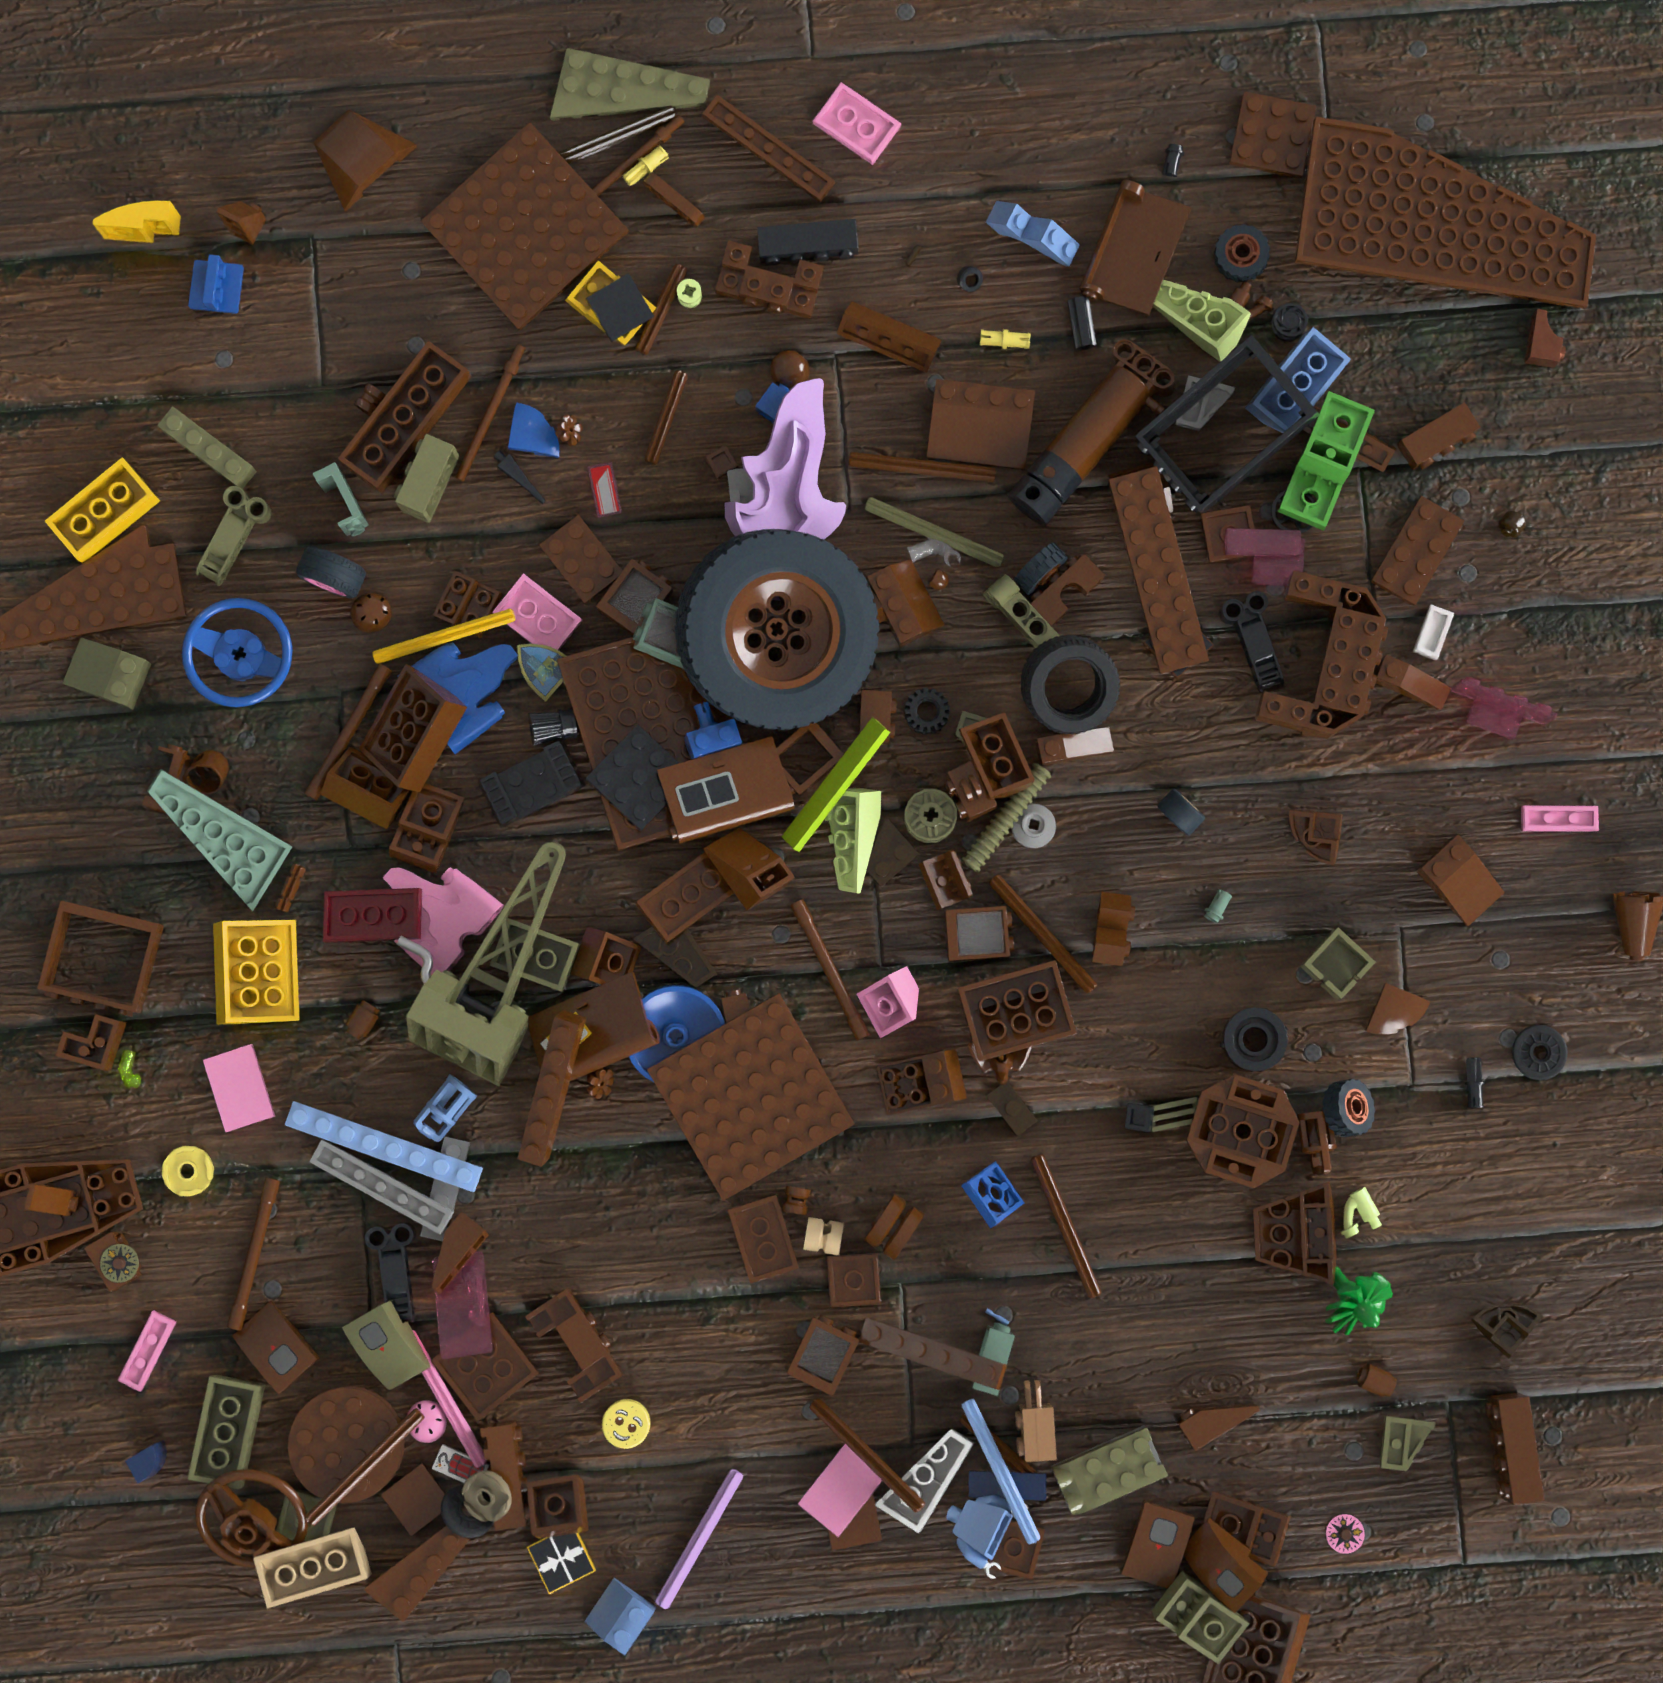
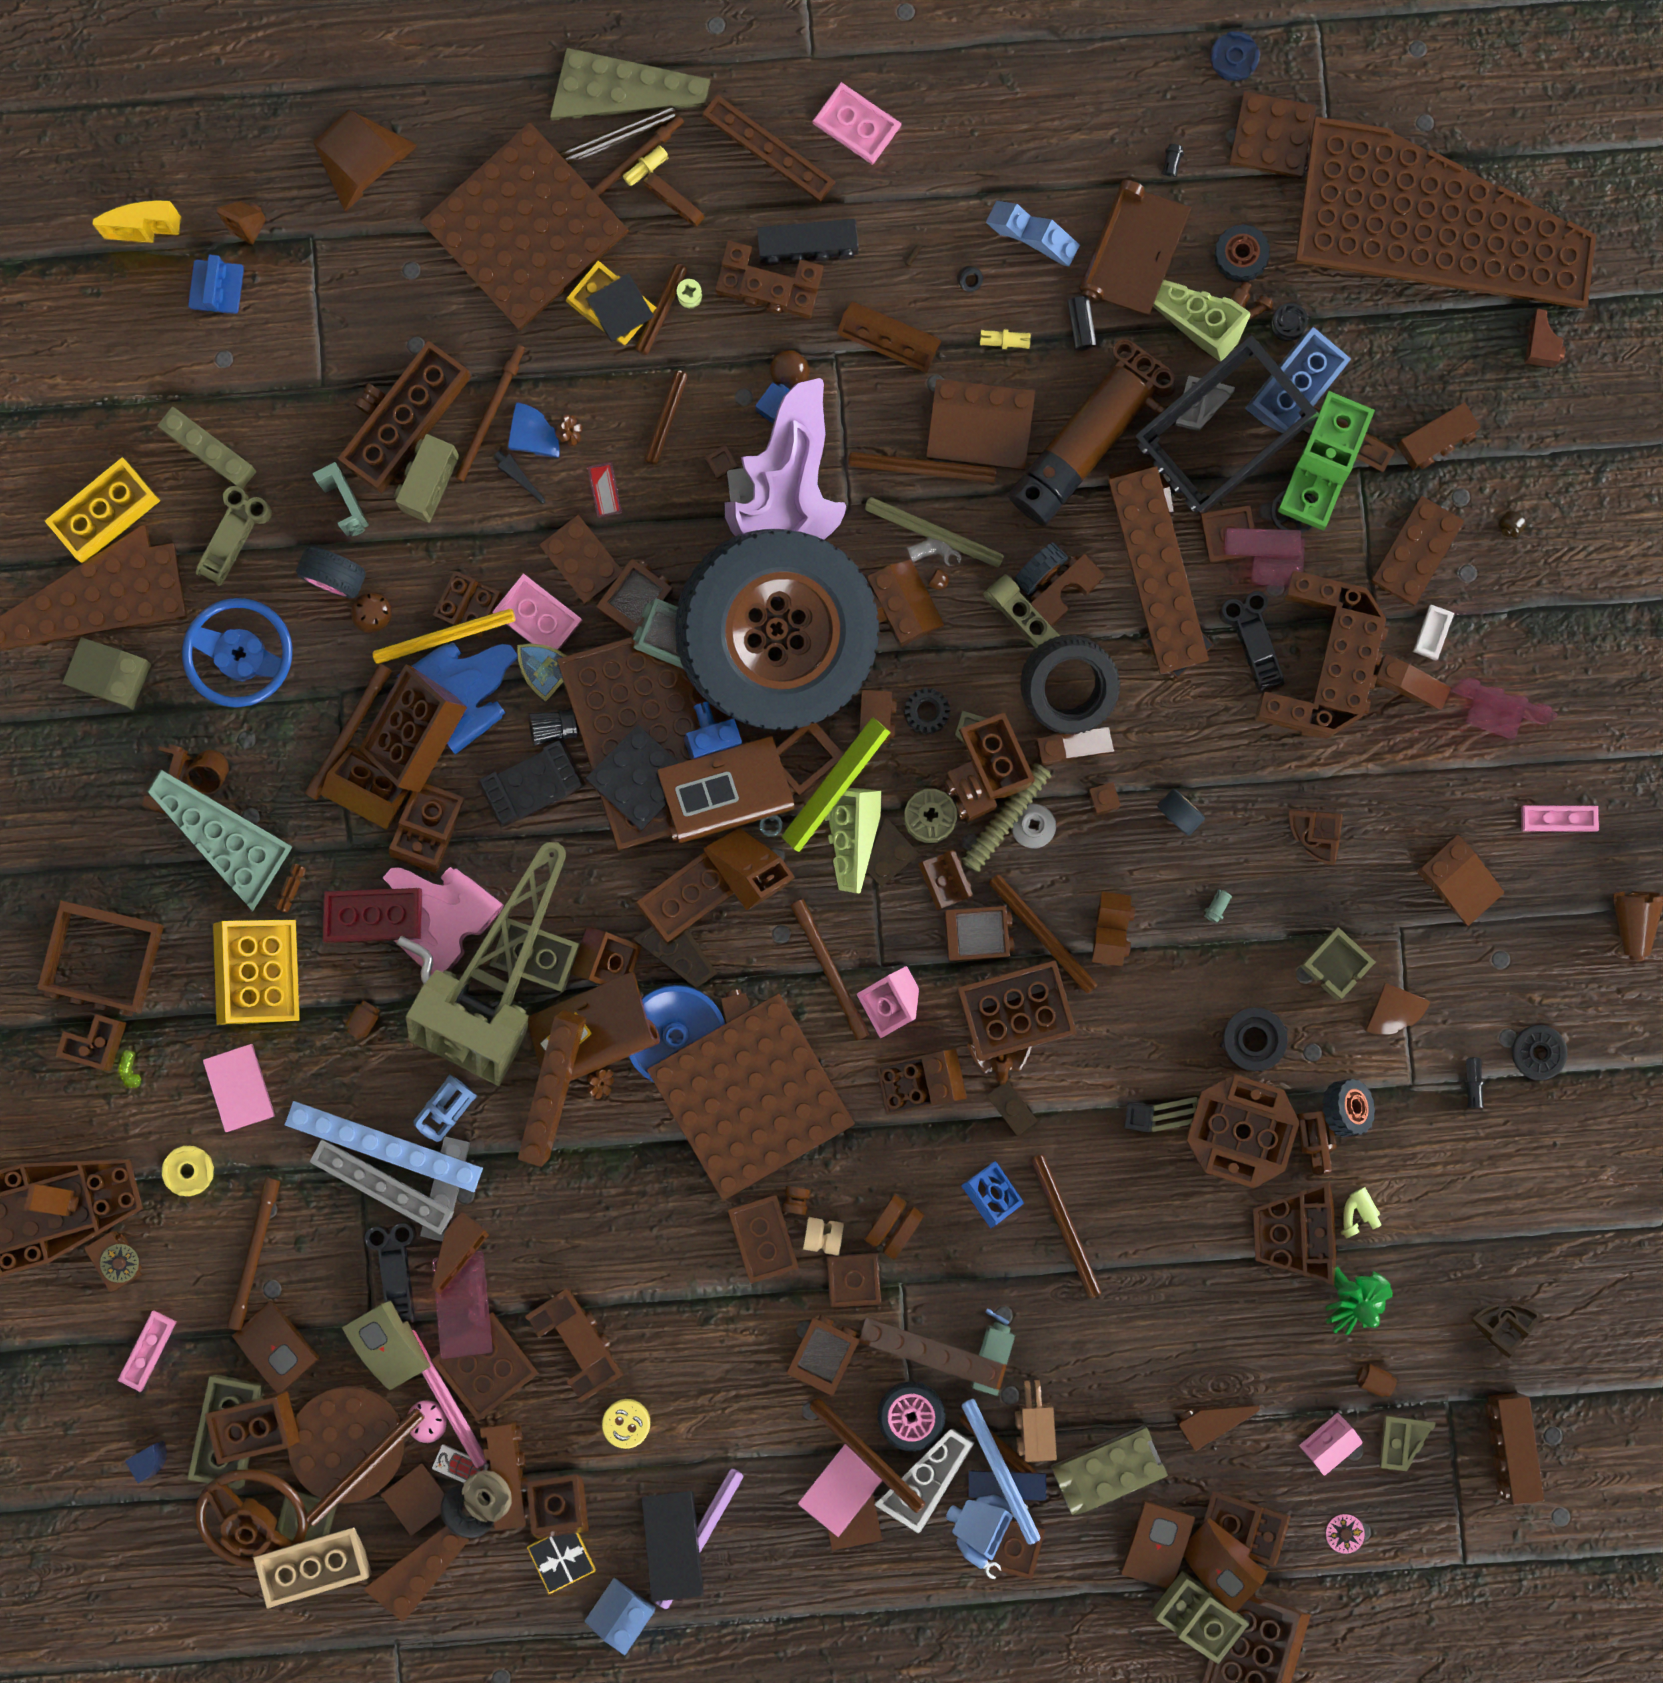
none -> reddish brown slope [205,1391,300,1465]
none -> black tile [642,1491,704,1602]
none -> clear light blue bush [759,815,782,837]
none -> wheel [877,1381,945,1451]
none -> reddish brown brick [1087,782,1121,816]
none -> dark blue tile [1210,31,1260,81]
none -> bright pink panel [1299,1413,1362,1475]

